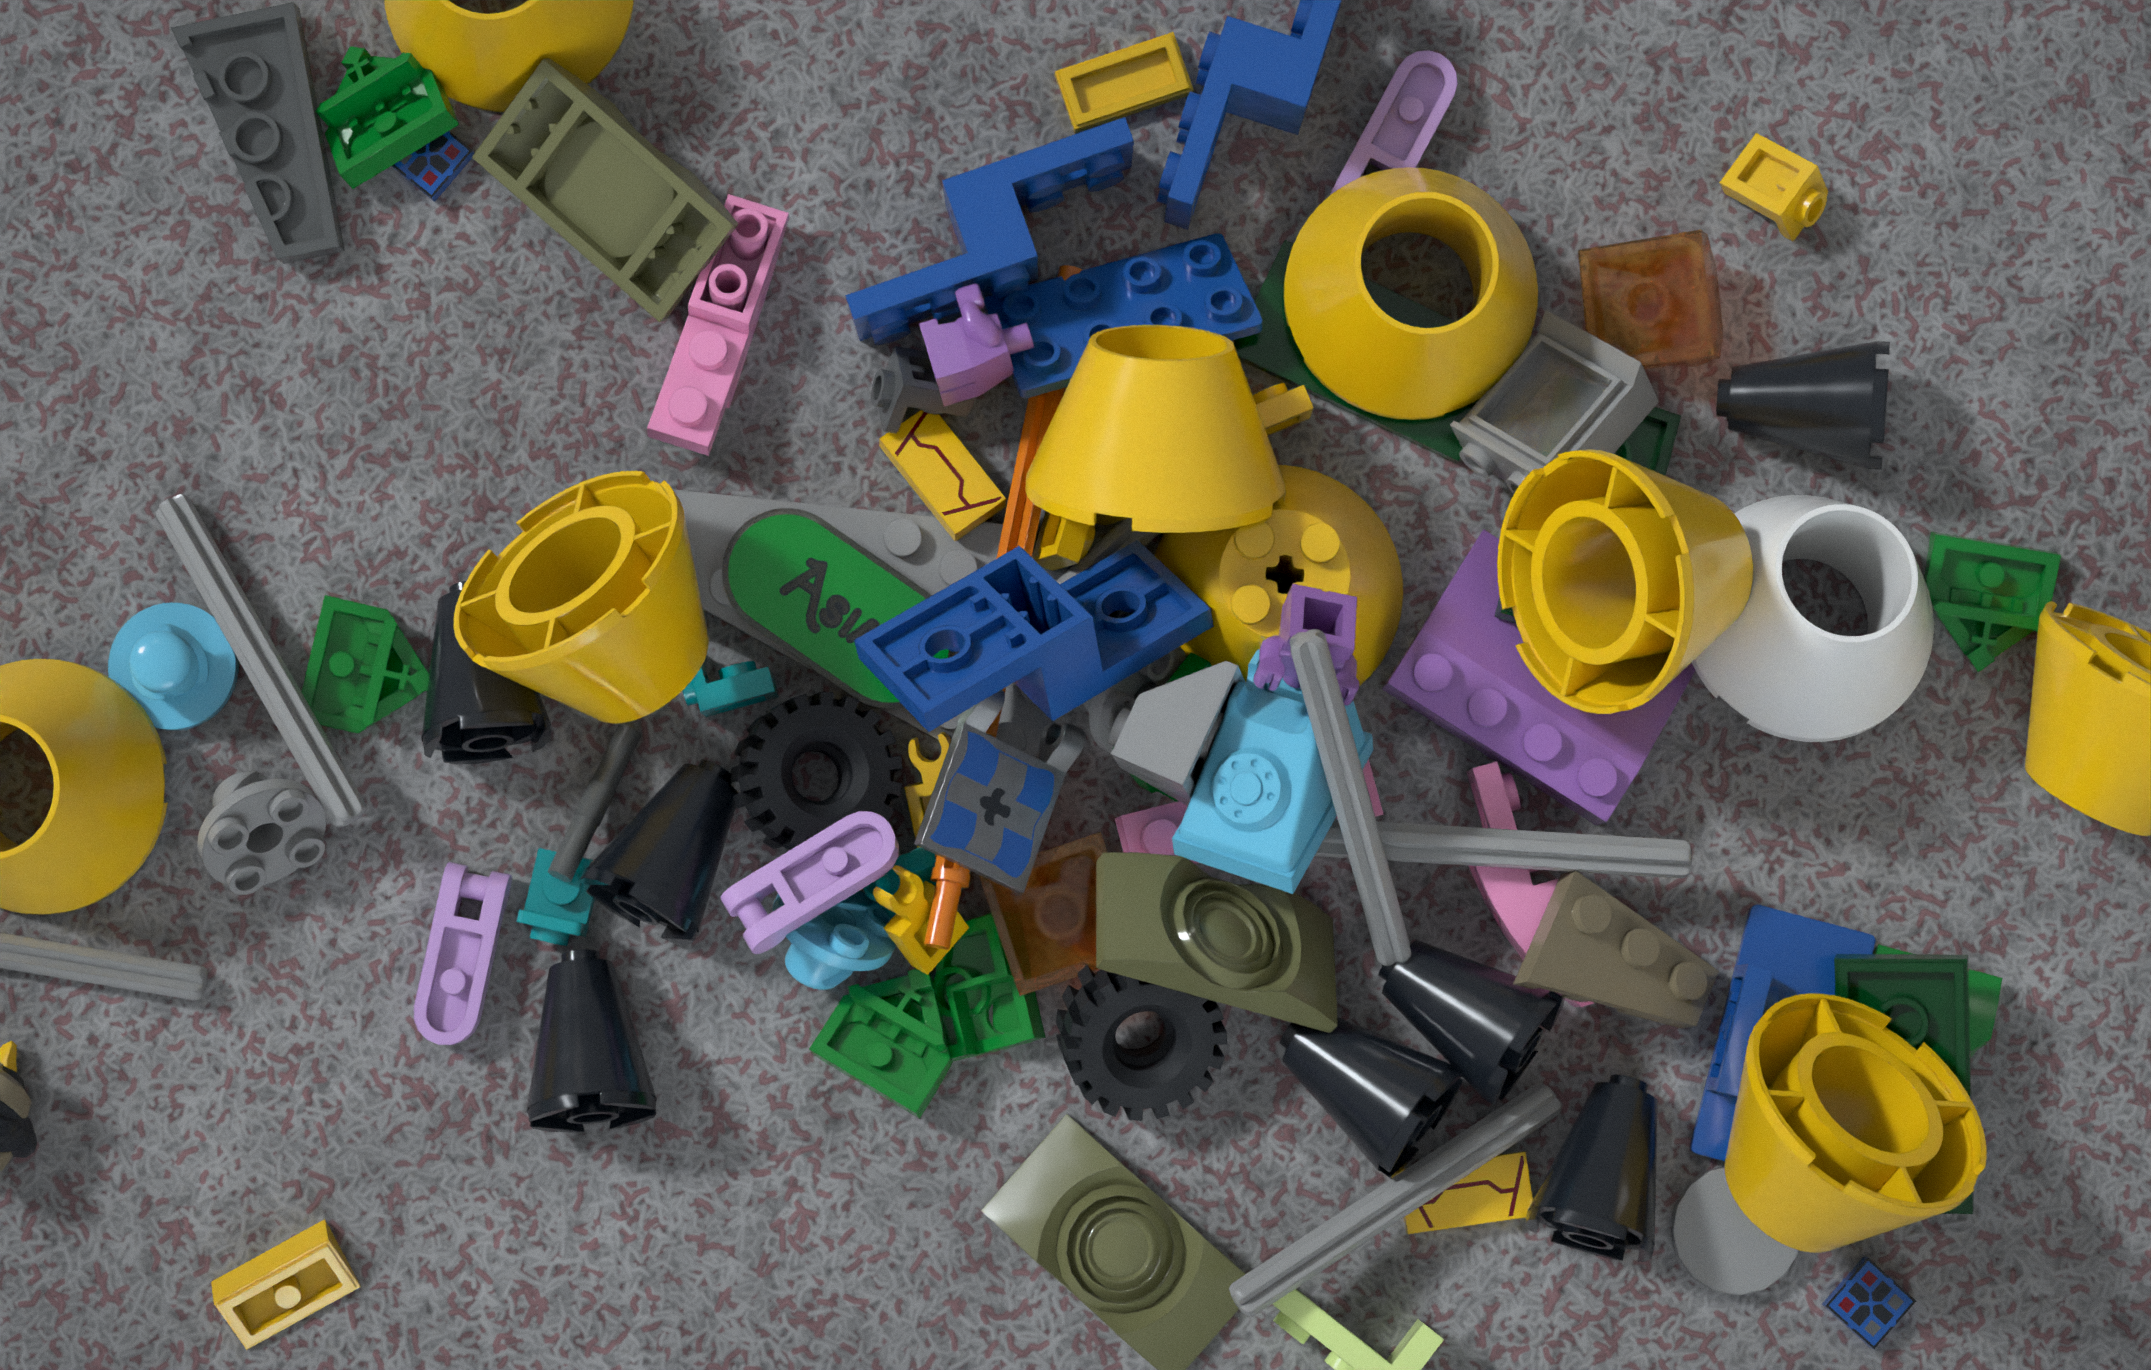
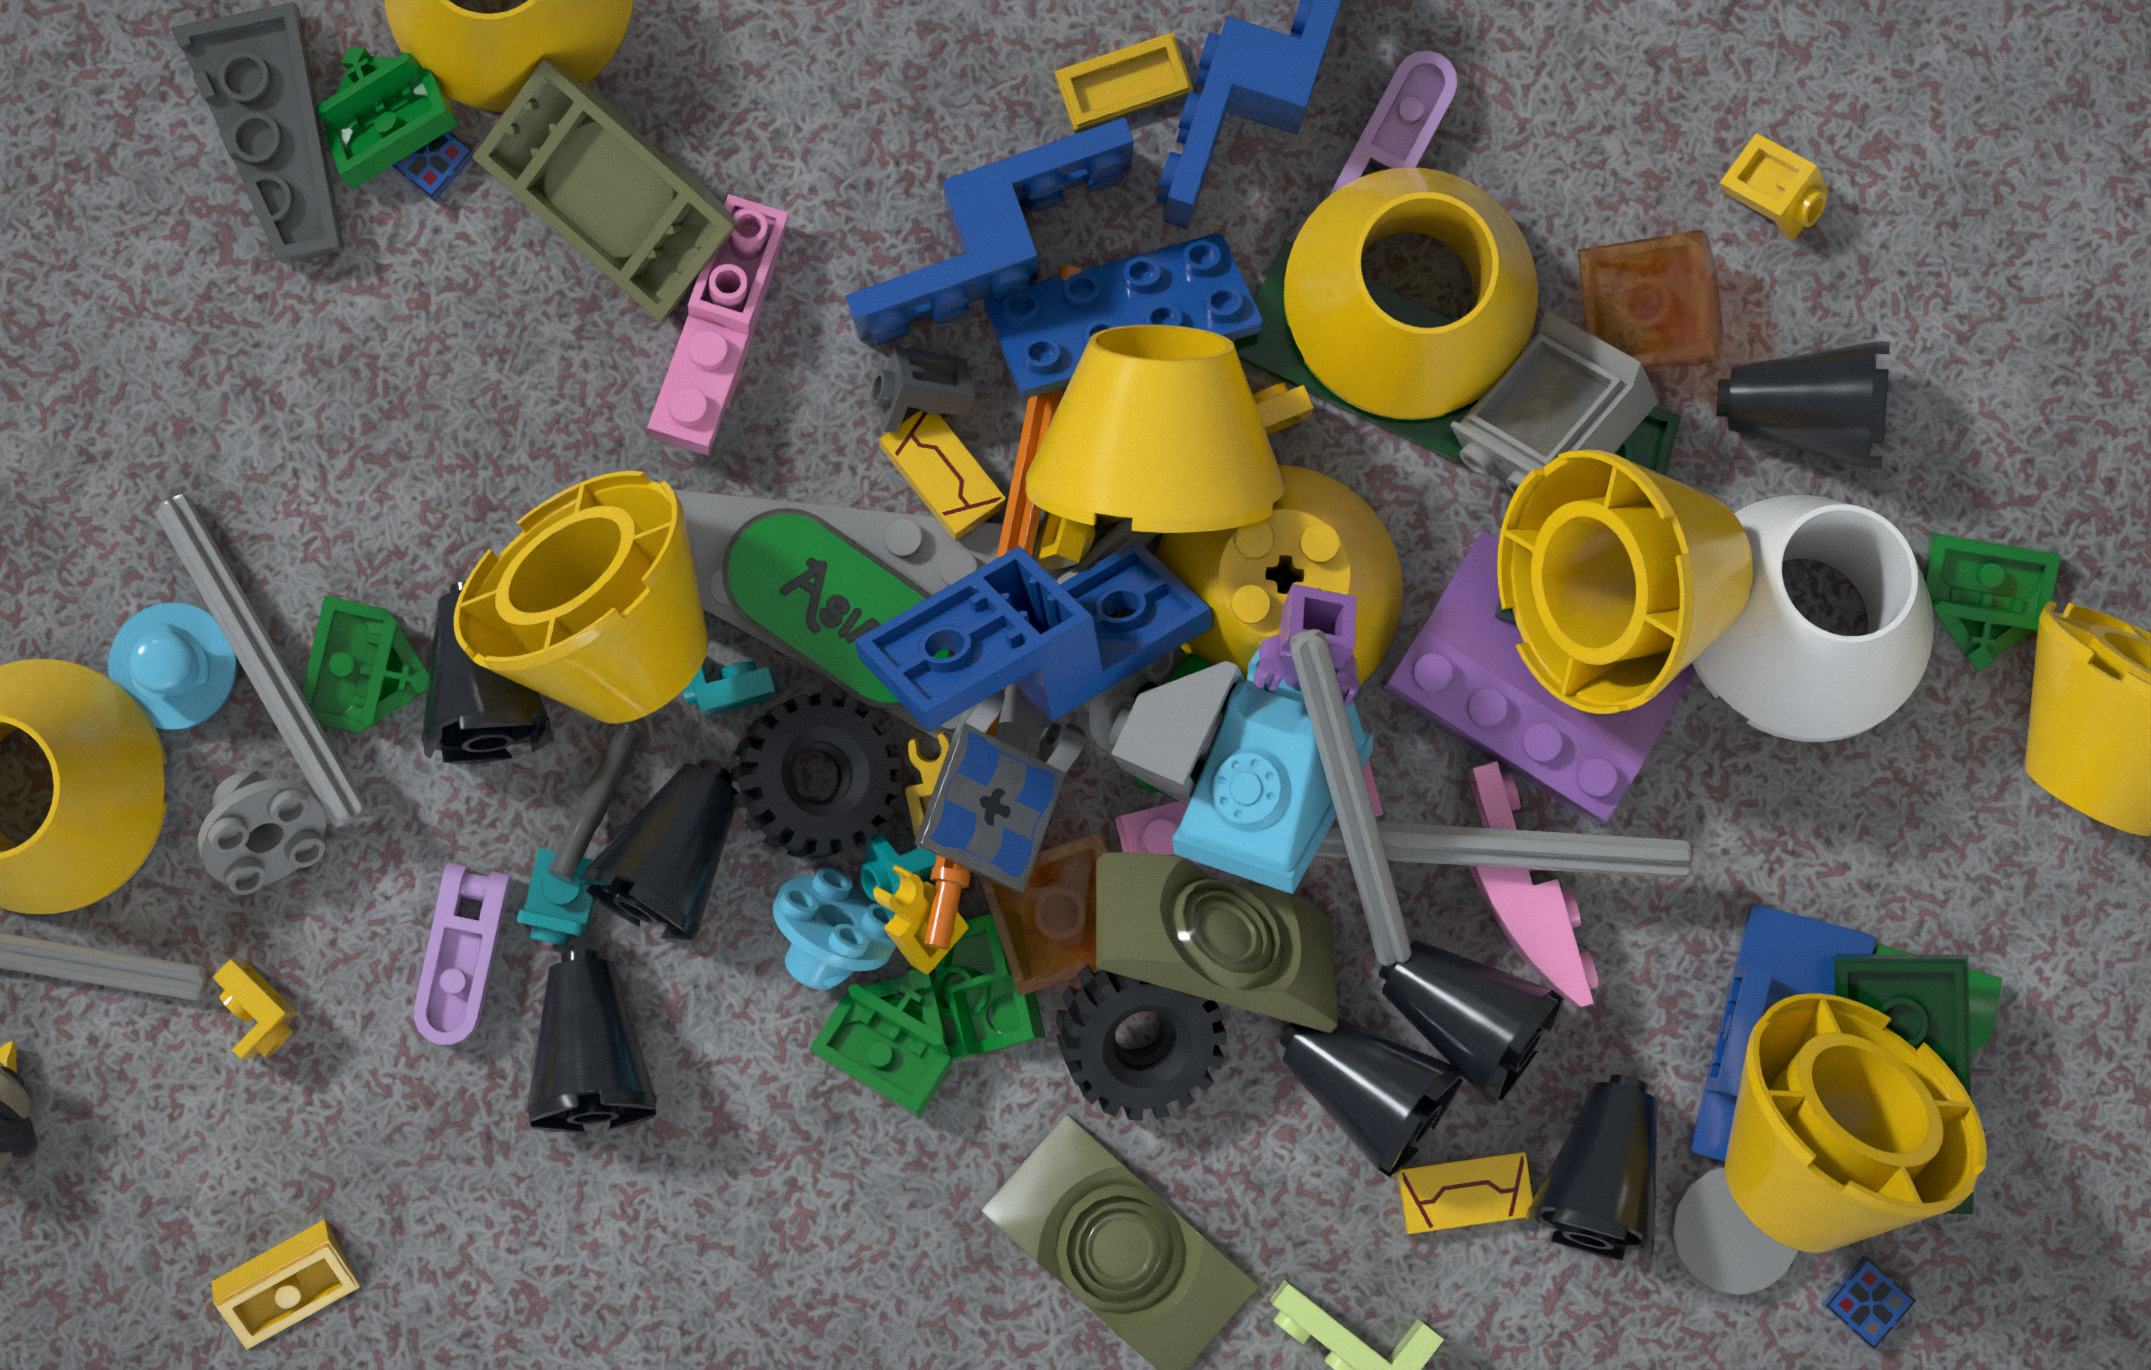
lavender plate [721,811,899,954] -> none
medium lavender piece [919,283,1034,406] -> none
light grey axle [1229,1083,1561,1317] -> none
dark tan wing [1513,871,1719,1028] -> none
none -> yellow bracket [212,959,298,1060]

